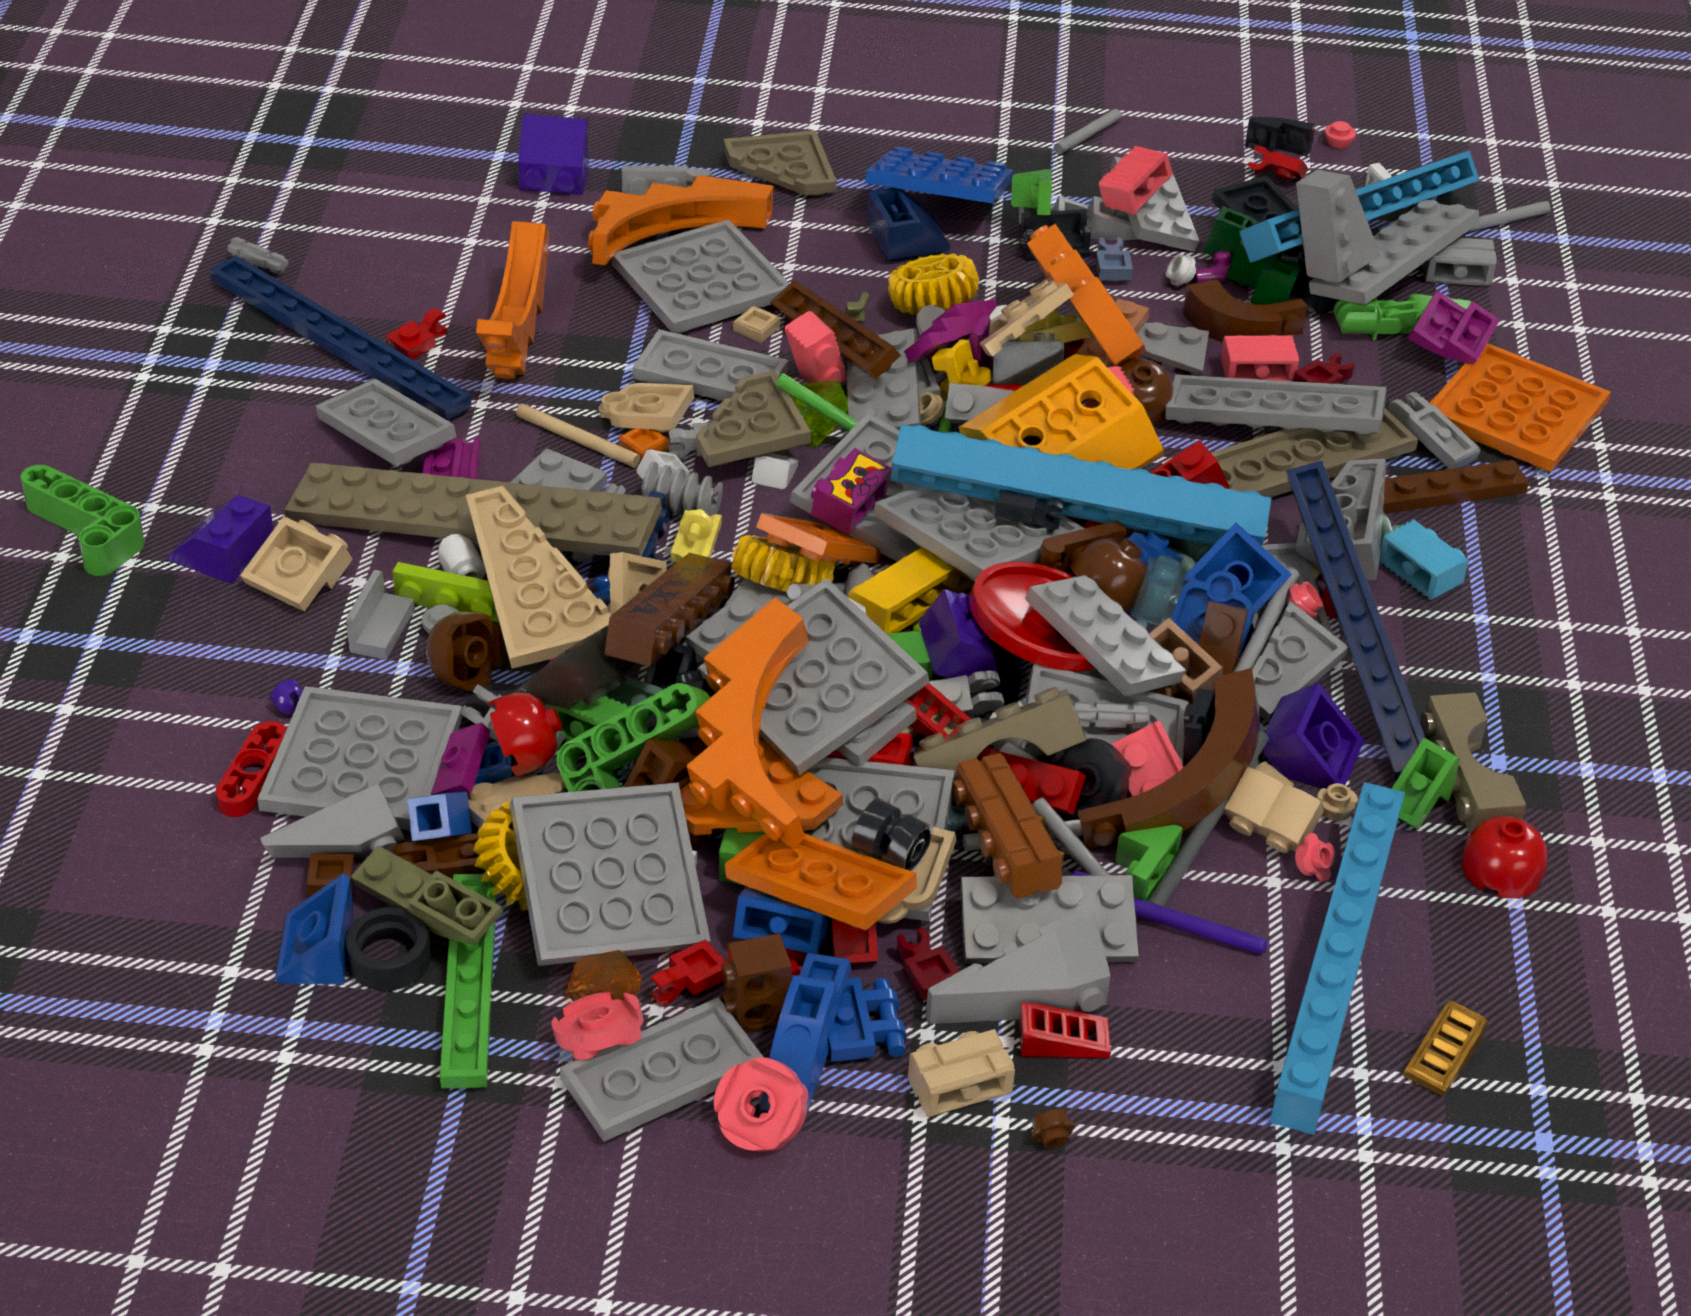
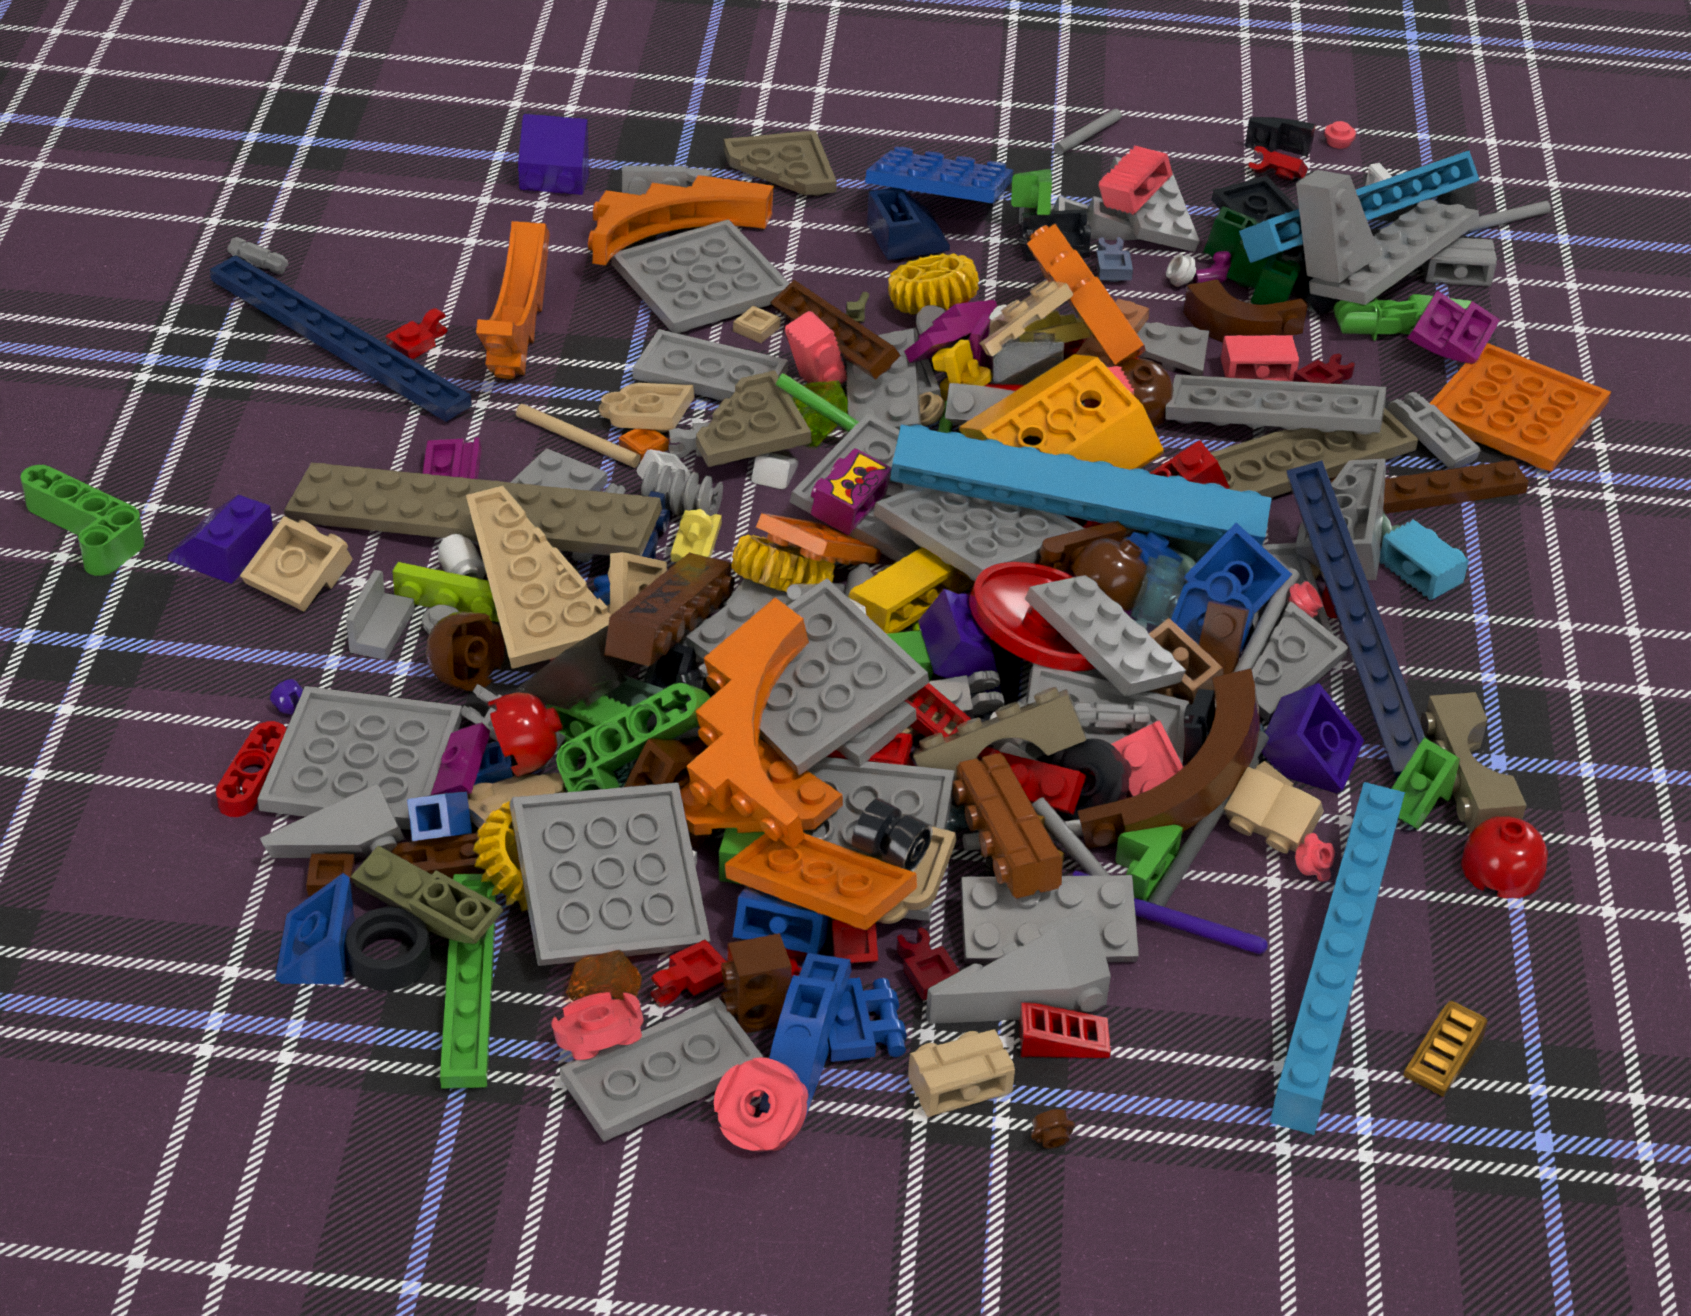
light grey plate [315,379,456,466] -> none
black bar [995,490,1064,530] -> none
tan plate [1317,783,1358,821] -> none

